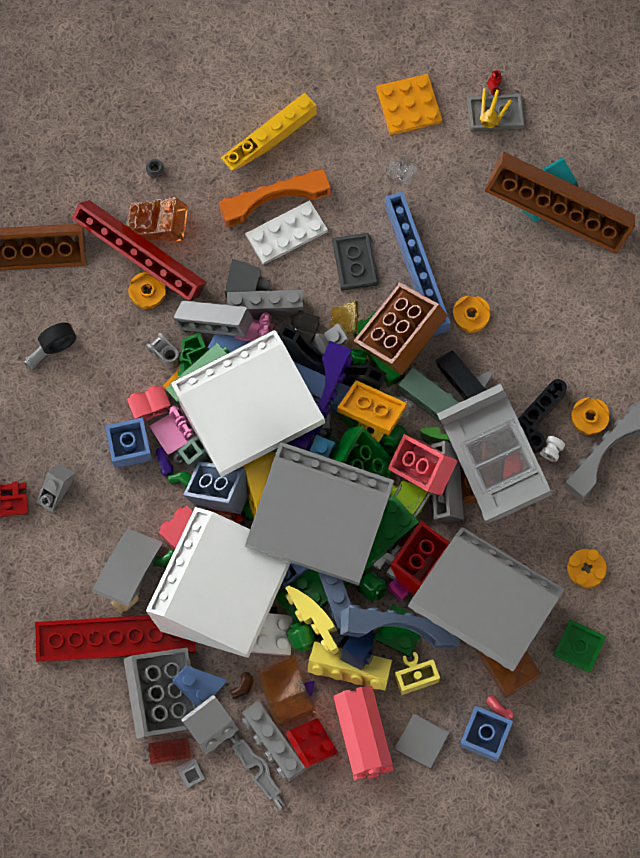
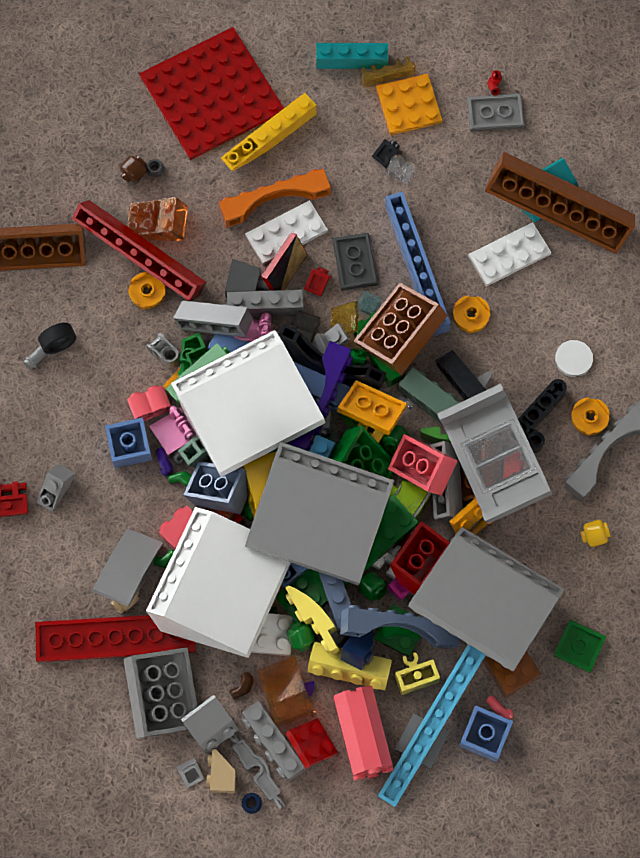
clear red tile [148,737,191,764] -> none
medium blue wing [172,666,227,707] -> none
yellow plant [479,88,512,128] -> none
white wheel [540,436,565,462] -> none
light orange plate [567,549,607,588] -> none
none -> reddish brown head [120,155,147,183]
none -> red plate [139,27,284,160]
none -> tan slope [206,749,236,793]
none -> dark blue plate [242,793,262,814]
none -> tile [262,232,308,291]
none -> red bracket [304,267,332,297]
none -> teal brick [316,43,388,69]
none -> clear light blue plate [356,291,381,315]
none -> clear yellow plate [362,56,416,88]
none -> black bracket [372,139,402,168]
none -> medium azure plate [378,645,486,807]
none -> light orange plate [449,498,494,535]
none -> white plate [468,222,551,287]
none -> white tile [555,340,593,377]
none -> yellow head [580,519,611,547]

